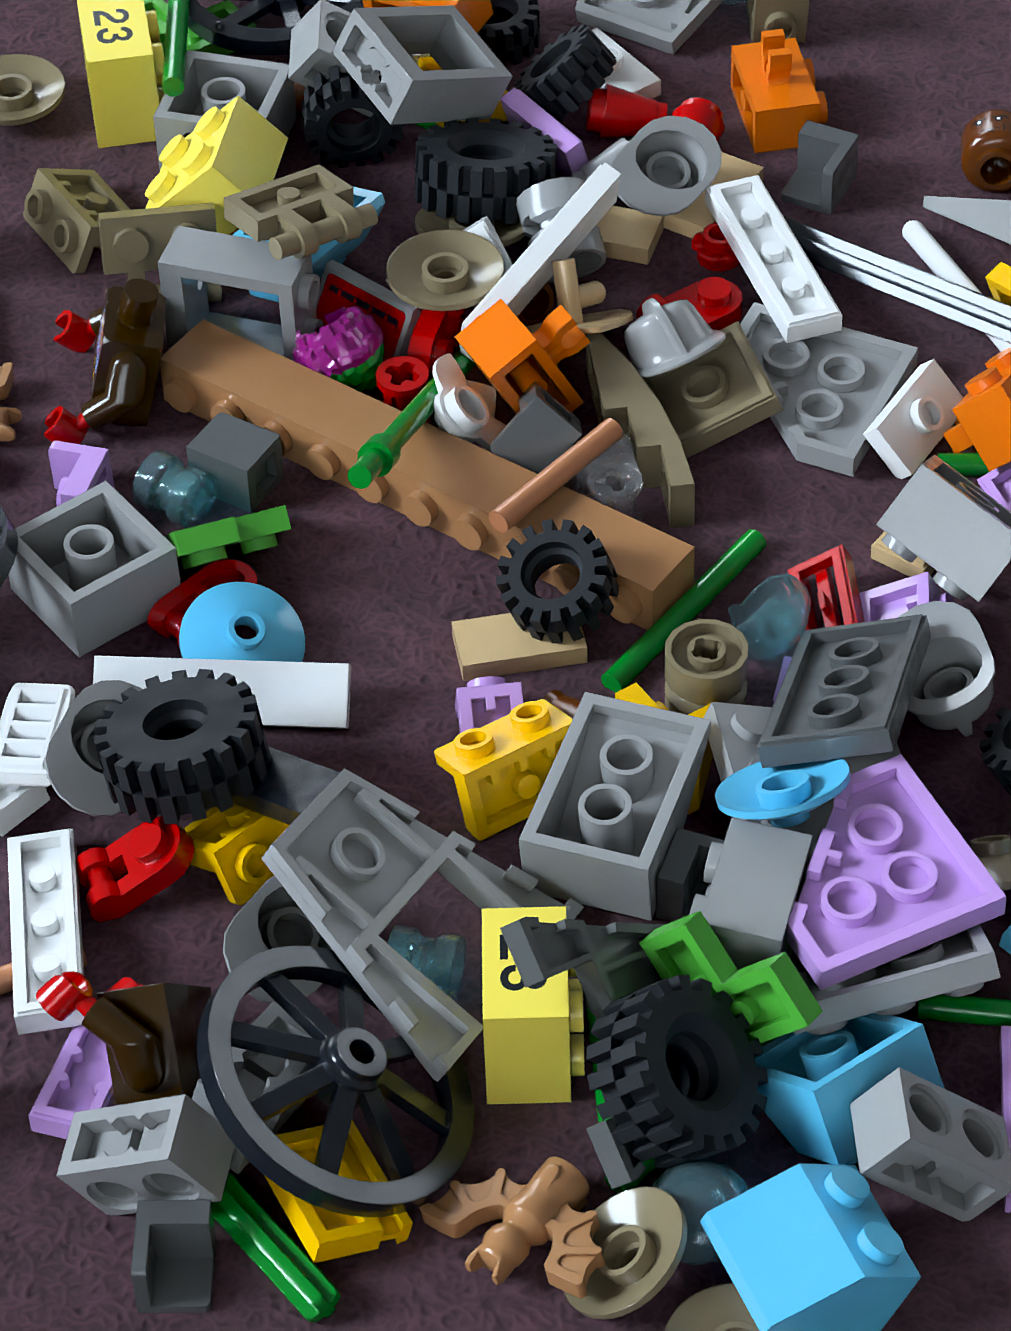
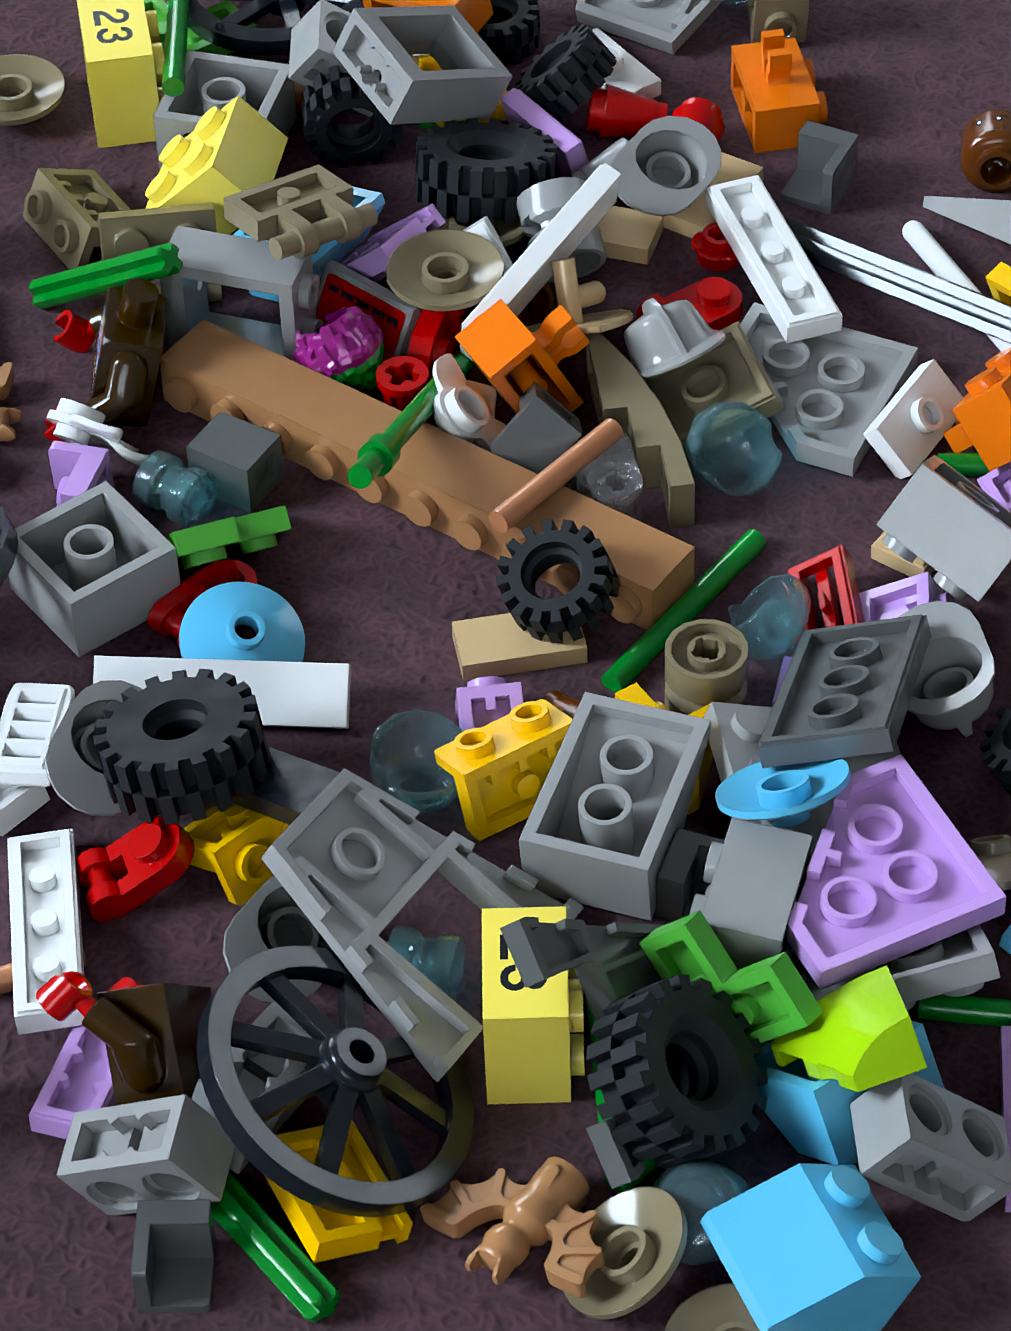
none -> green axle [28,242,183,309]
none -> white plate [46,398,159,466]
none -> lavender plate [321,203,446,283]
none -> clear light blue hair [369,709,463,814]
none -> clear light blue hair [685,401,782,496]
none -> lime slope [771,965,927,1092]

